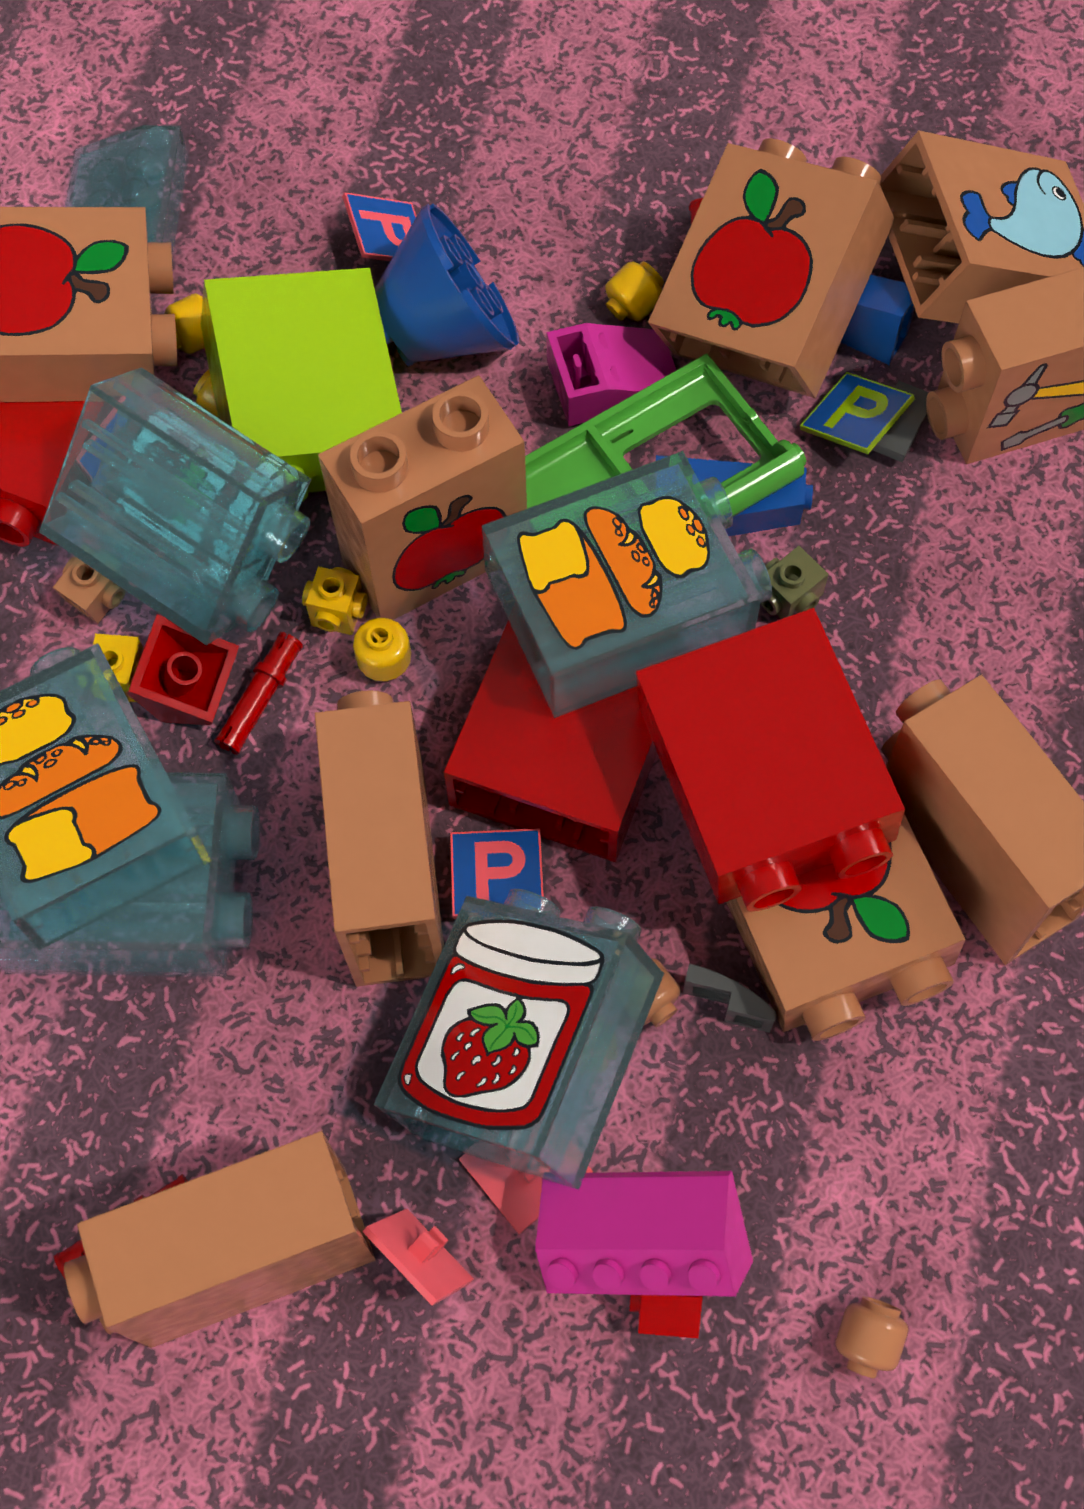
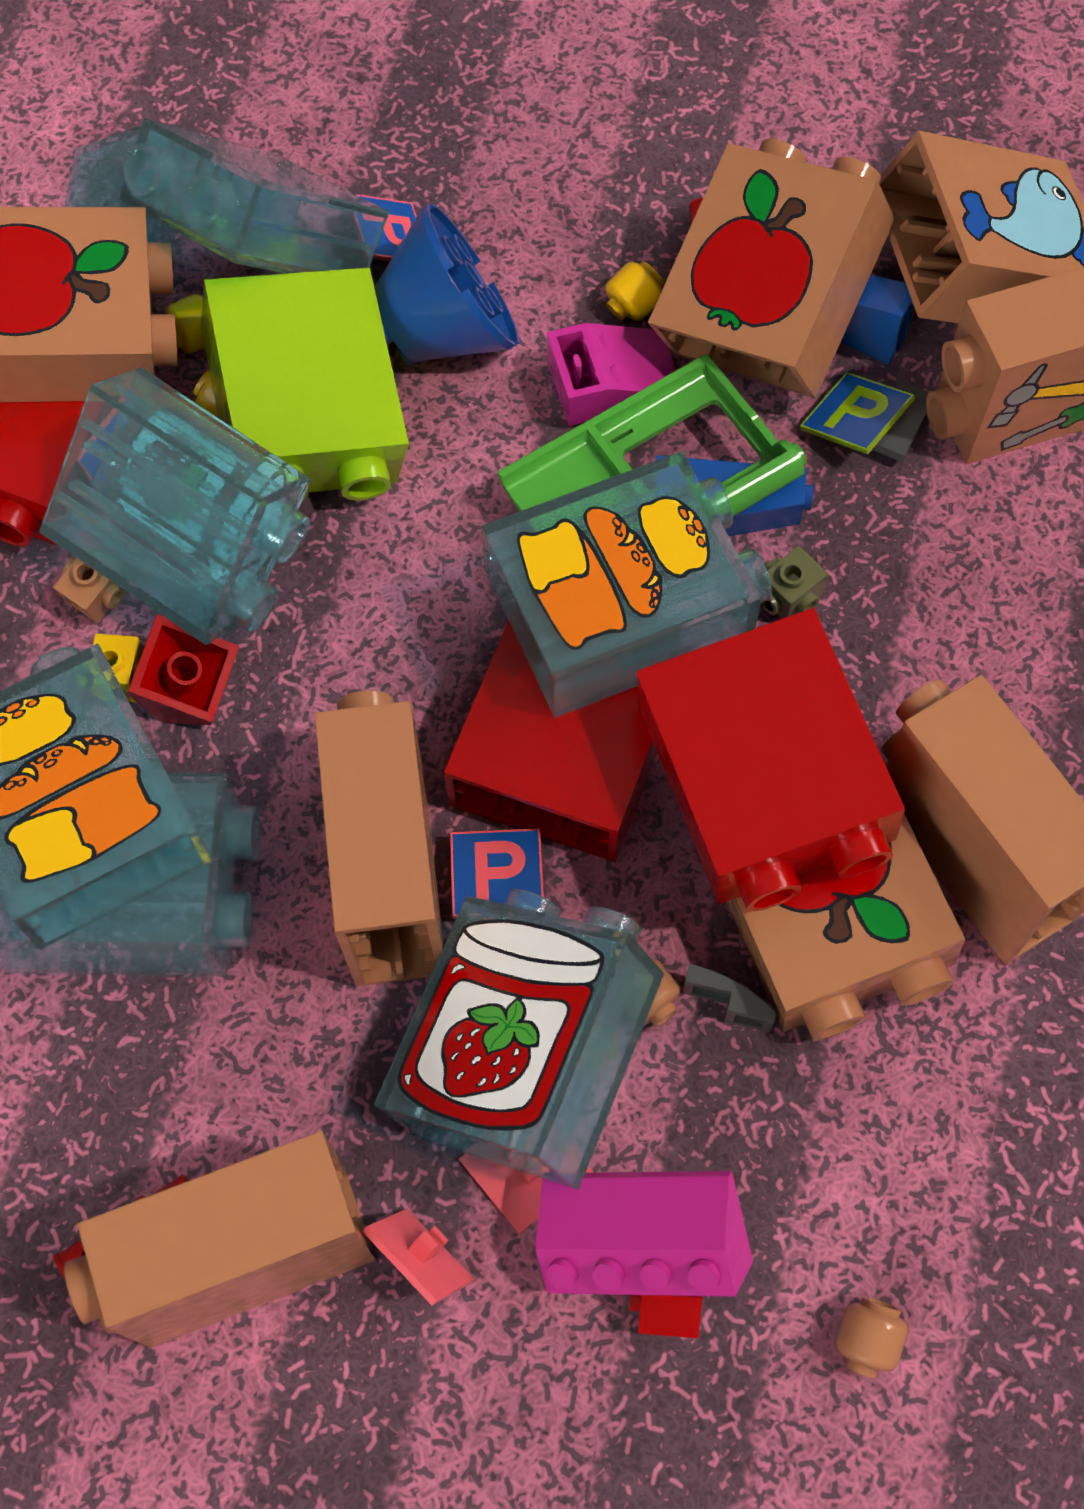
red pin [214,632,303,755] -> none
yellow brick [302,566,367,635] -> none
nougat brick [318,375,528,620] -> none
yellow head [353,618,411,682] -> none
none -> clear light blue brick [119,117,389,274]

